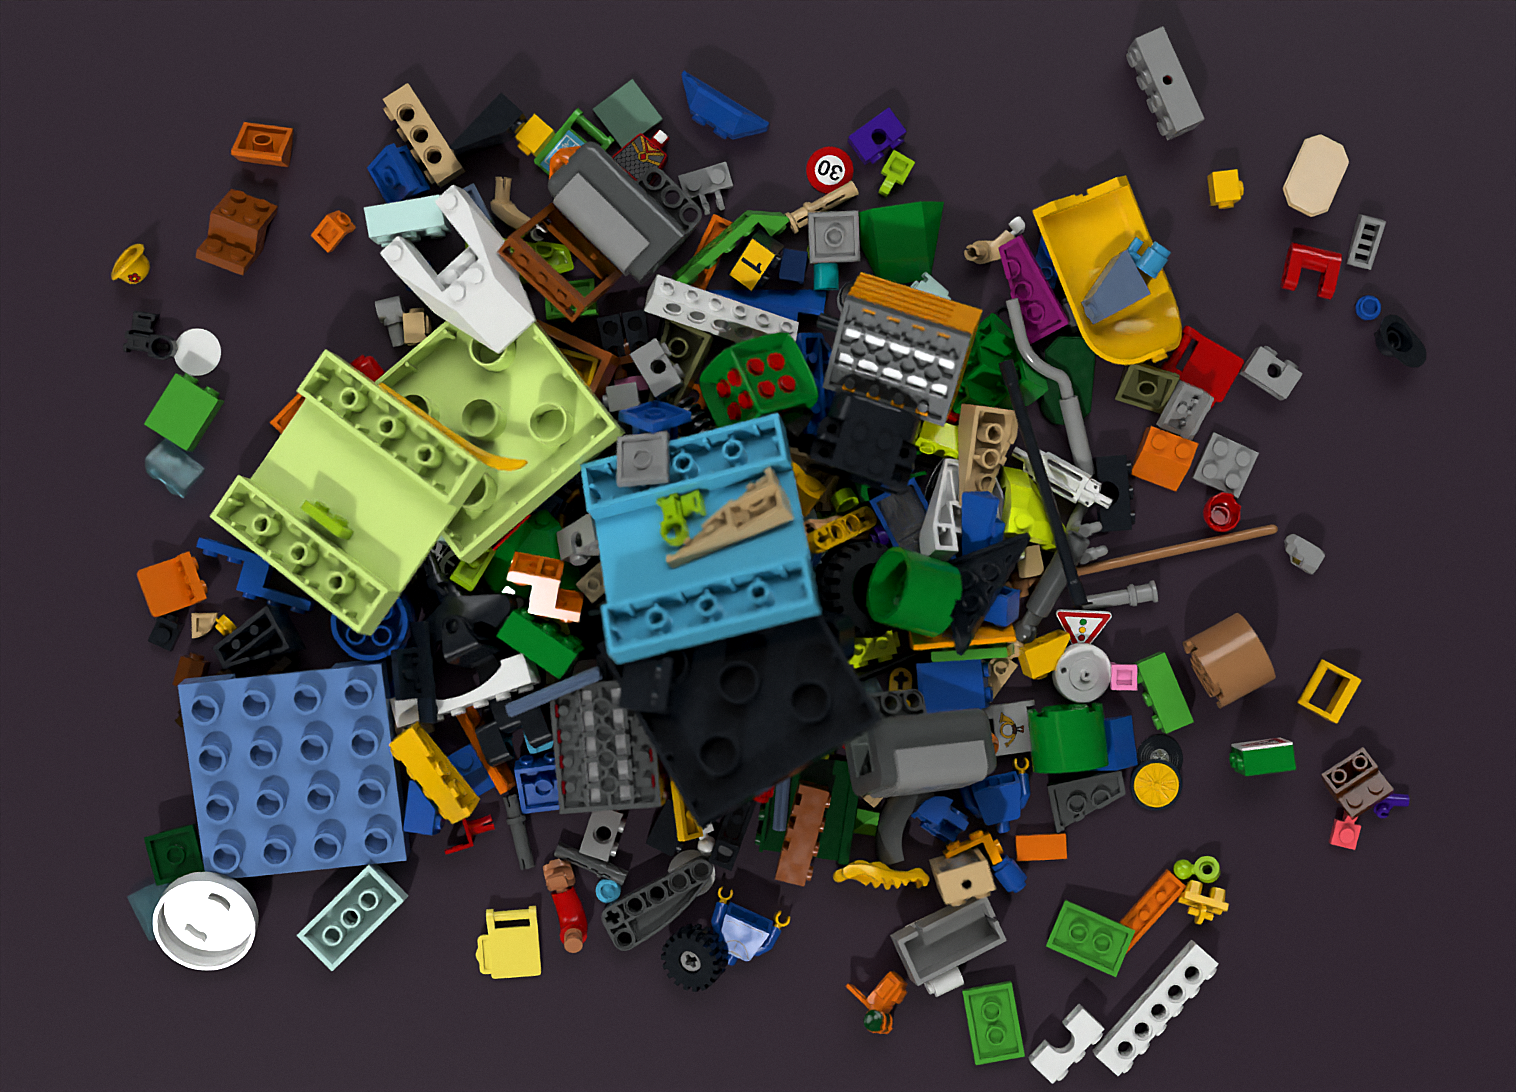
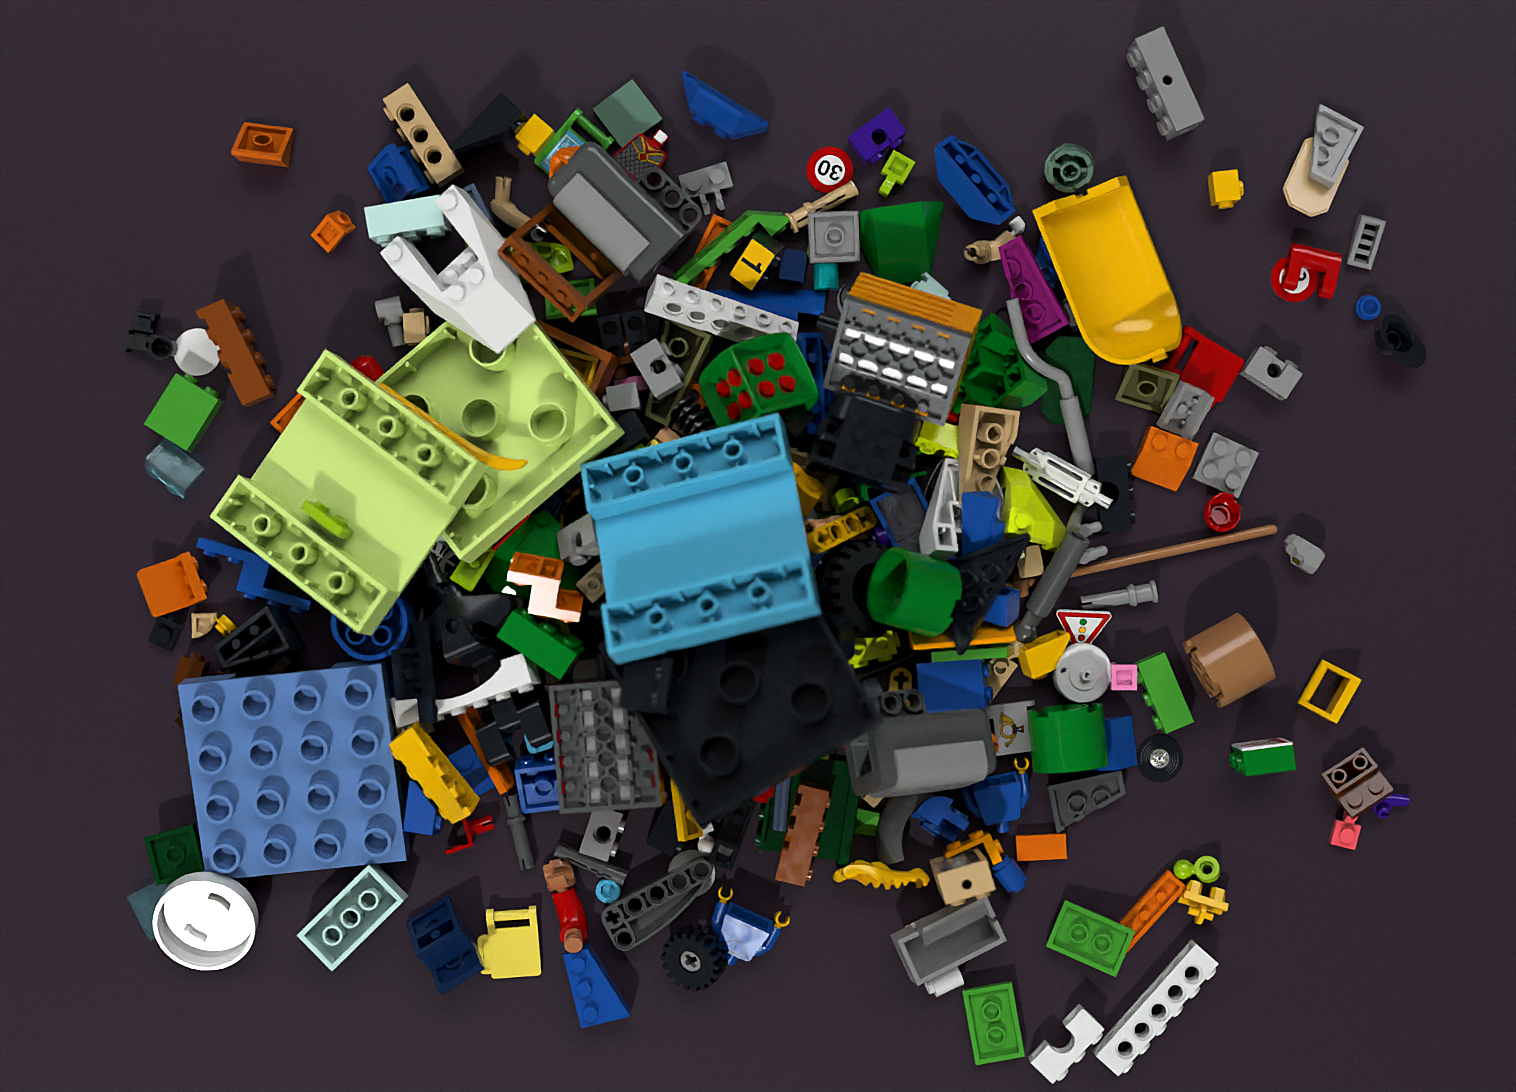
yellow hat [111,244,150,284] -> none
dark orange bracket [196,189,278,275] -> none
sand blue axle [505,667,602,717] -> none
light grey tile [617,431,669,488] -> none
blue bracket [619,400,691,441] -> none
lime piece [656,490,707,547] -> none
tan wedge [666,466,794,569] -> none
orange piece [845,971,908,1034] -> none
black piece [998,359,1088,607] -> none
sand blue slope [1081,250,1151,325] -> none
dark azure piece [1126,237,1171,279] -> none
yellow wheel [1130,759,1183,811] -> none
none -> dark orange wedge [196,299,276,407]
none -> dark blue bracket [406,896,485,995]
none -> blue wedge [563,944,632,1028]
none -> blue wedge [934,134,1016,225]
none -> sand green cone [1044,143,1094,192]
none -> red sticker [1271,257,1318,302]
none -> light grey wing [1309,104,1364,188]

